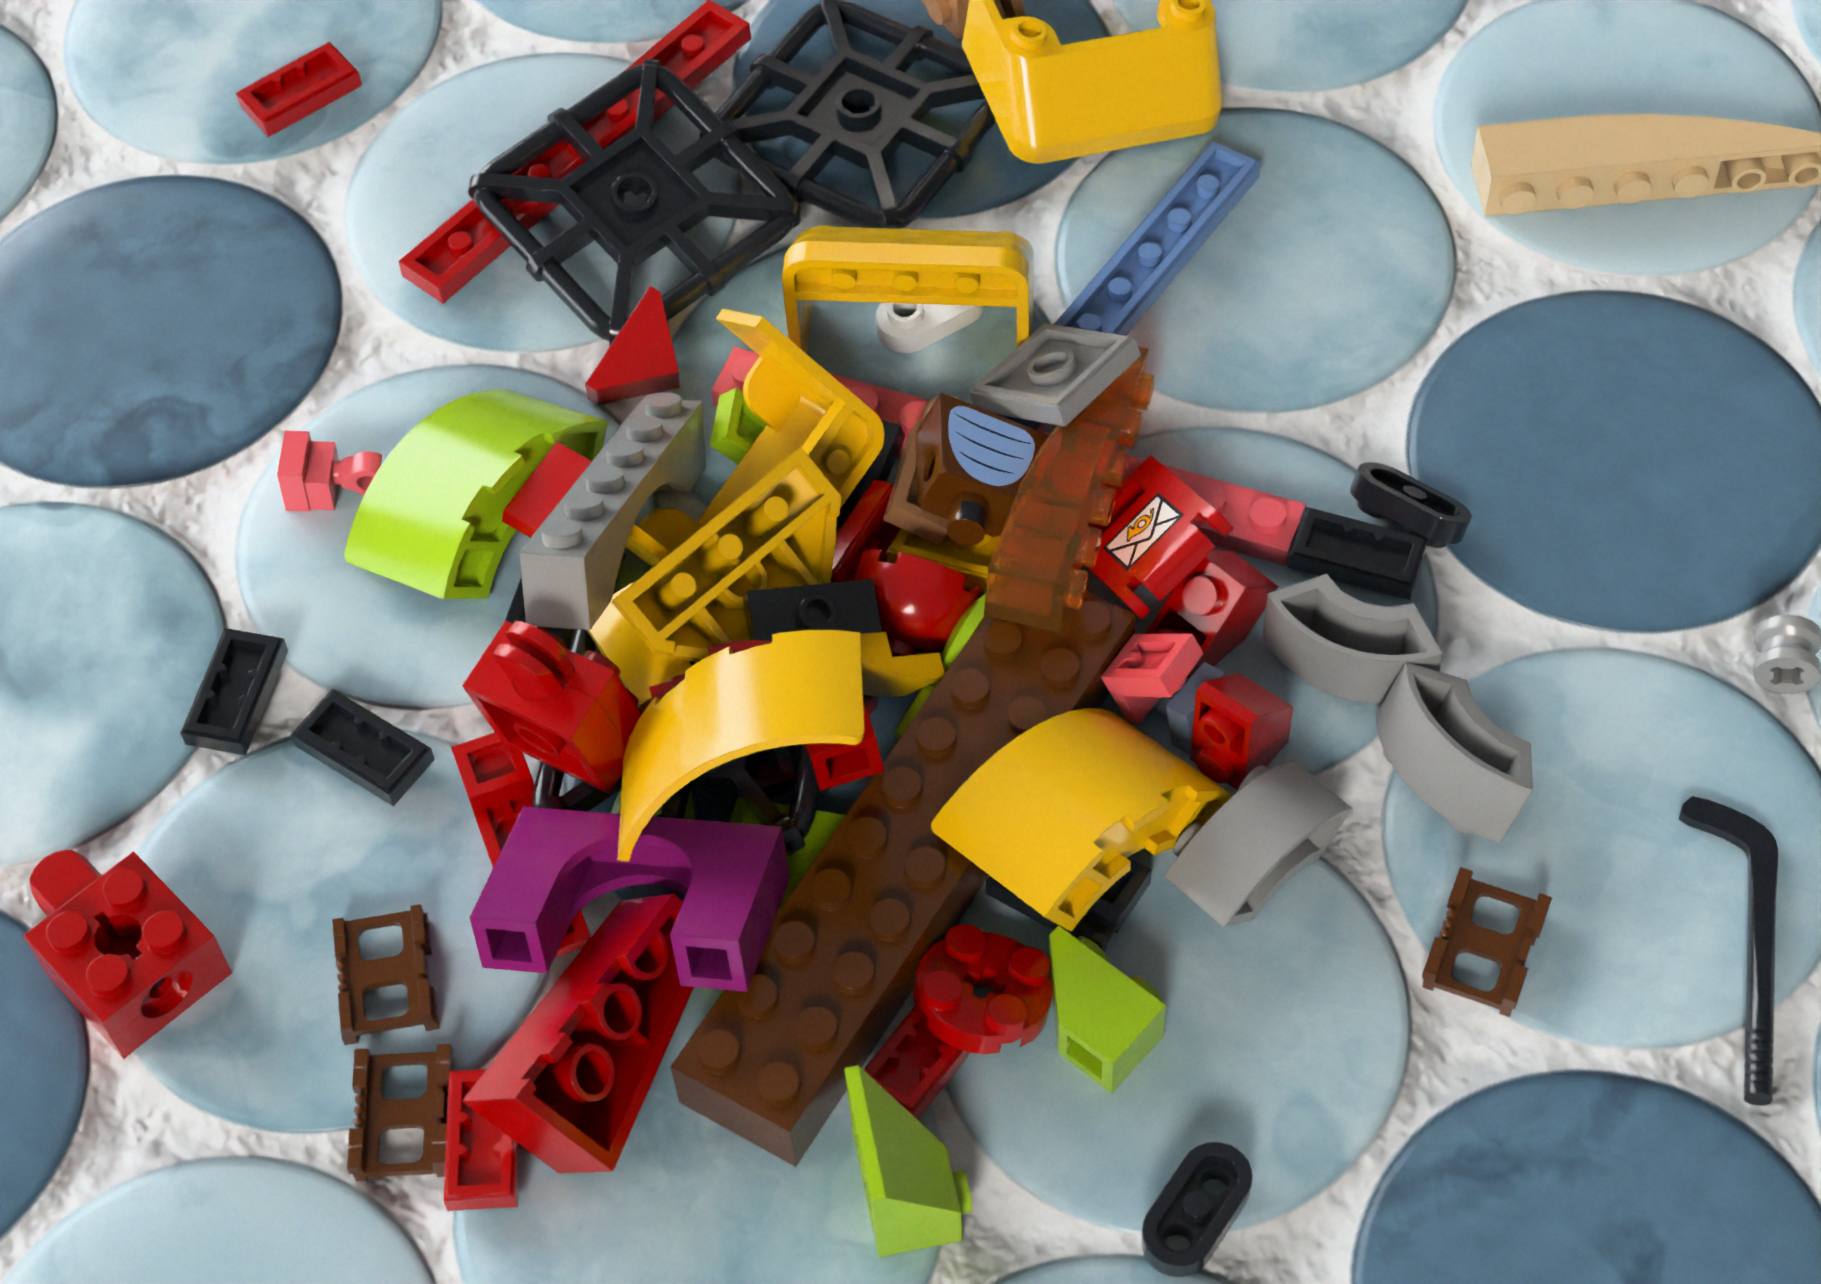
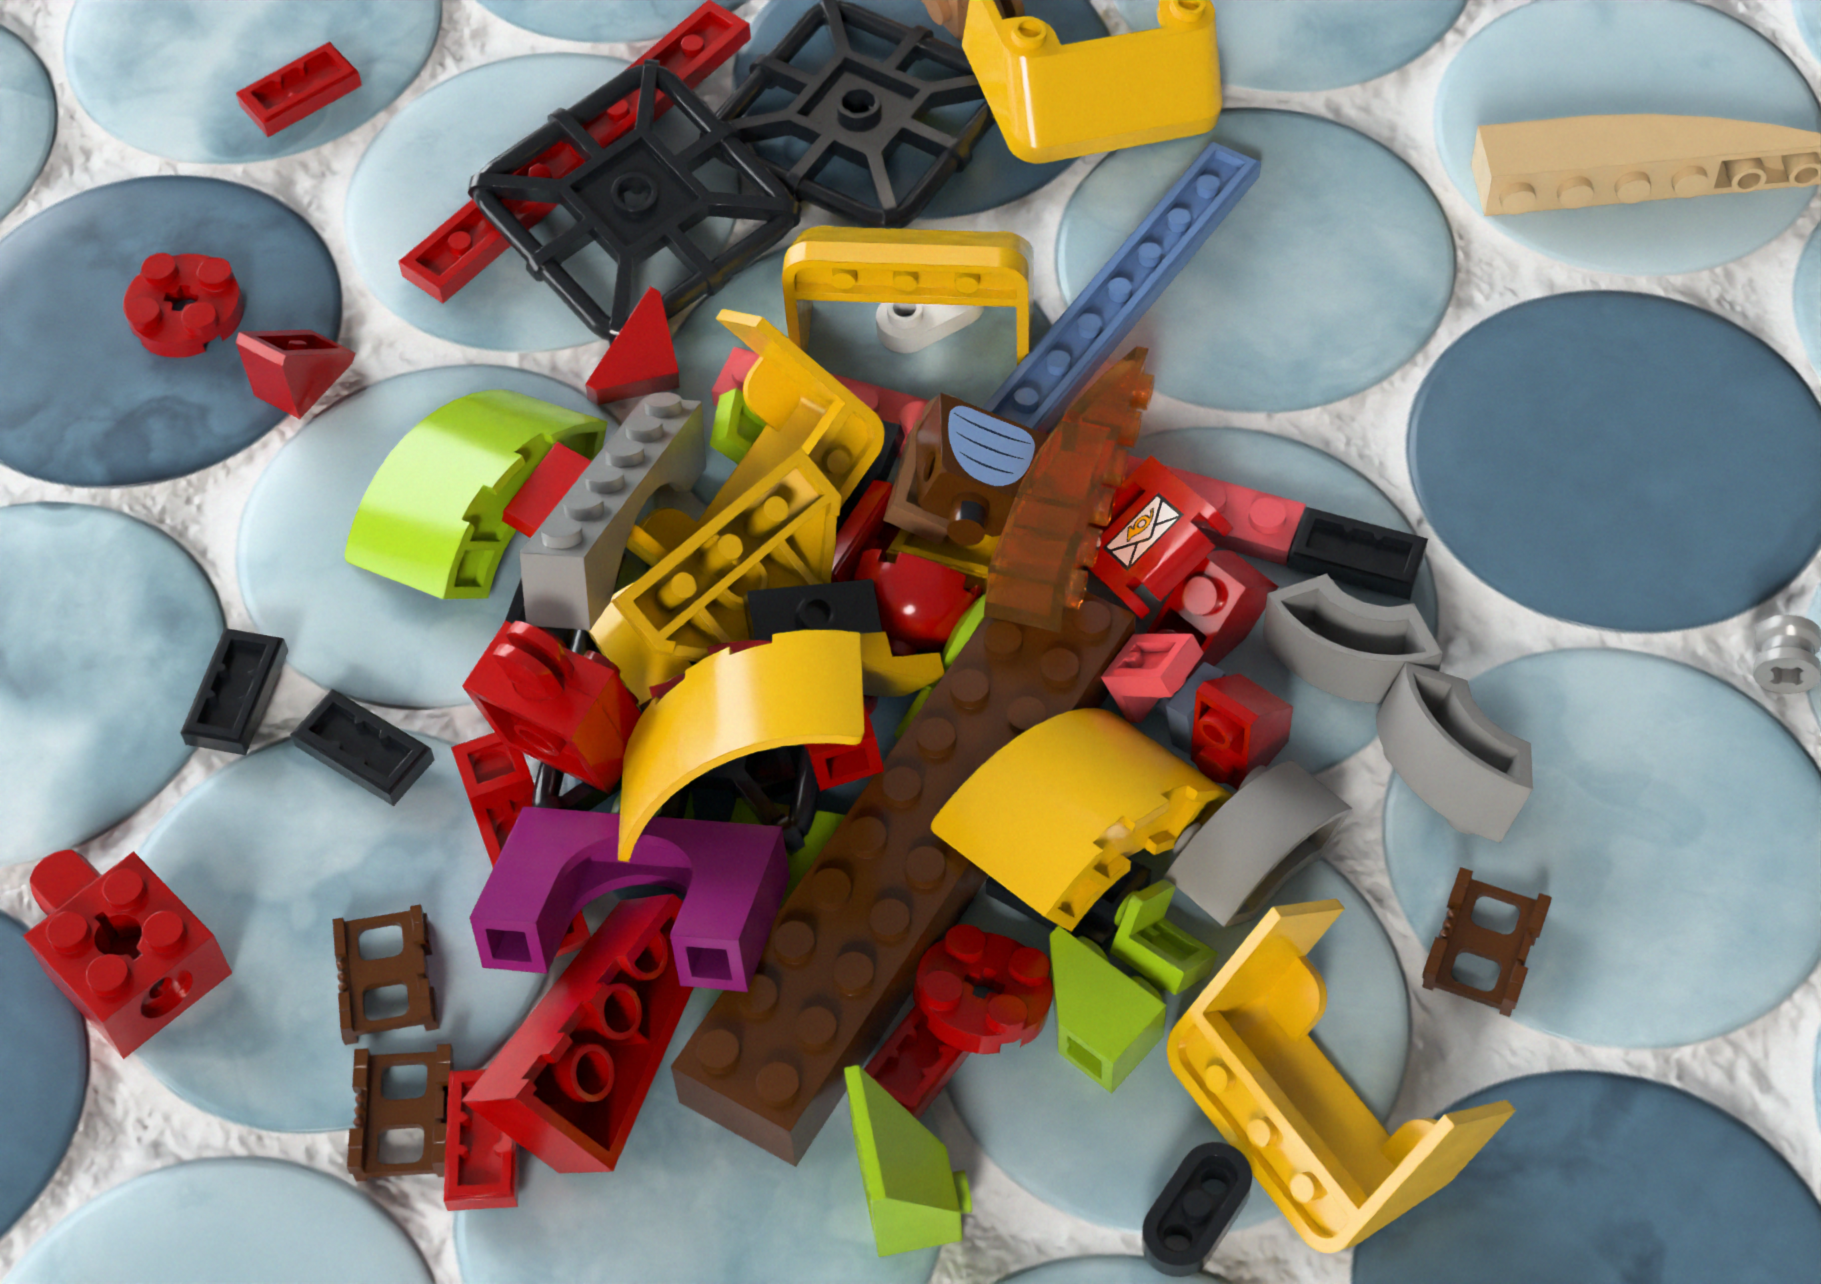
coral piece [277,430,382,512] -> none
light grey plate [969,323,1141,427] -> none
black plate [1350,462,1472,548] -> none
black piece [1678,796,1778,1106] -> none
none -> red plate [123,253,244,358]
none -> red slope [236,329,355,420]
none -> lime bracket [1109,879,1218,995]
none -> yellow windscreen [1167,898,1516,1253]

